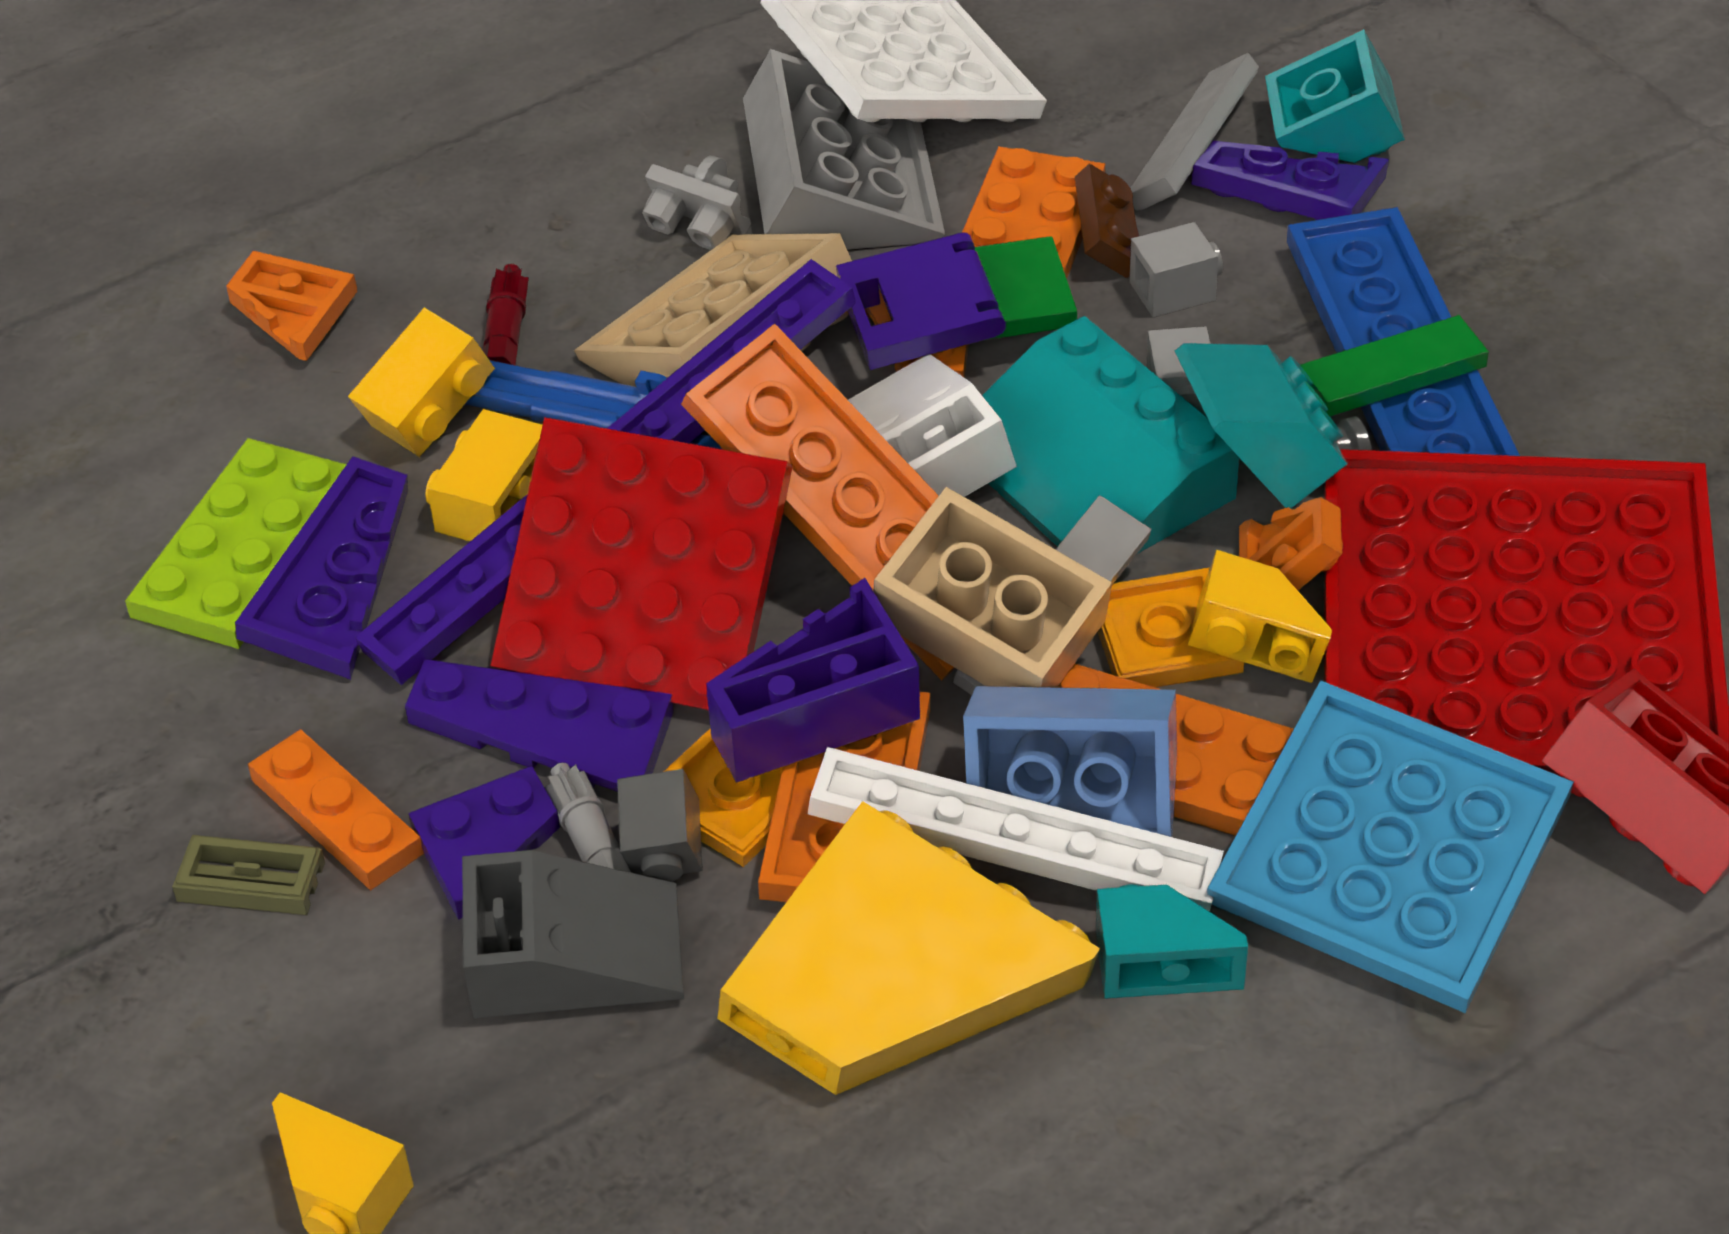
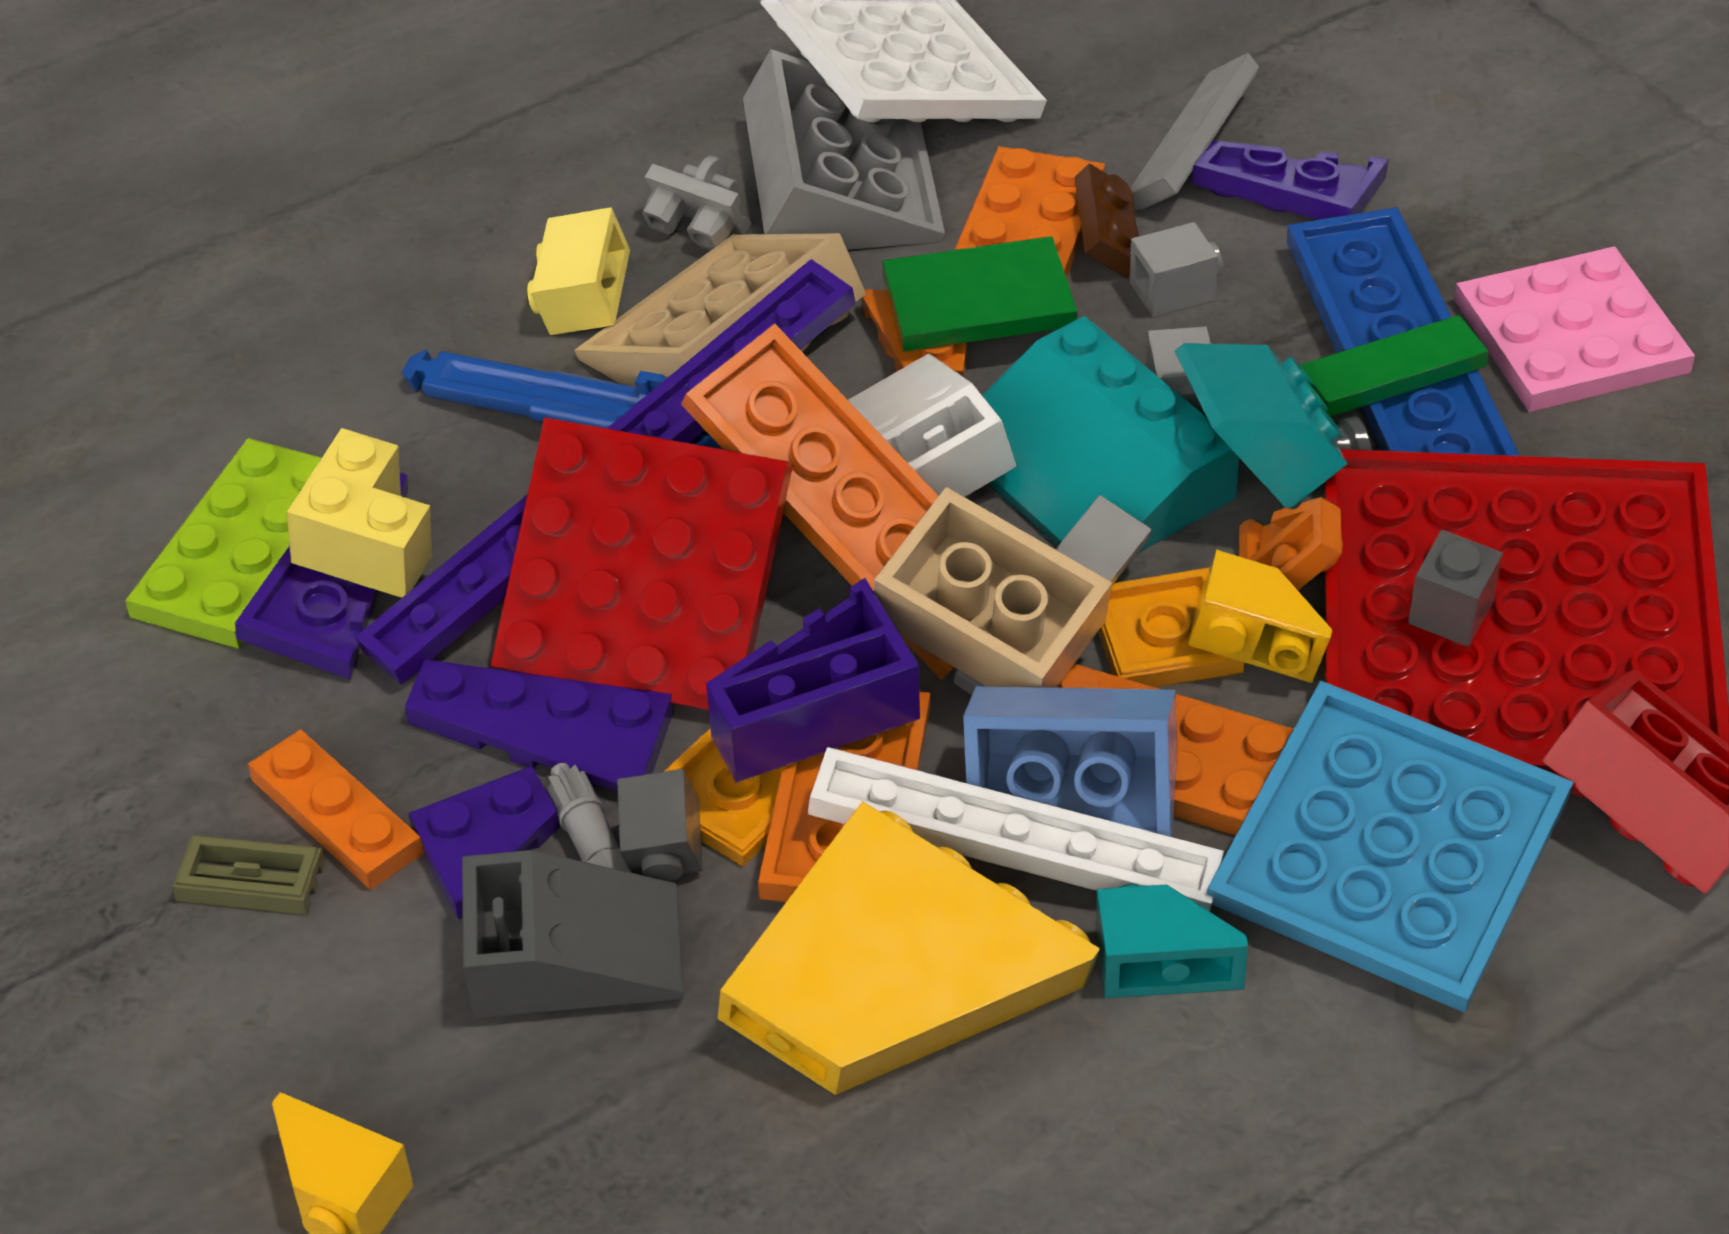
orange wing [226,251,358,361] -> none
yellow brick [348,307,495,458] -> none
yellow brick [425,409,542,541] -> none
dark red piece [483,264,529,365] -> none
dark purple container [836,232,1006,370] -> none
teal slope [1265,30,1405,163] -> none
none -> light yellow brick [287,428,432,598]
none -> light yellow brick [527,207,630,336]
none -> dark grey brick [1408,529,1503,647]
none -> bright pink plate [1454,246,1695,412]

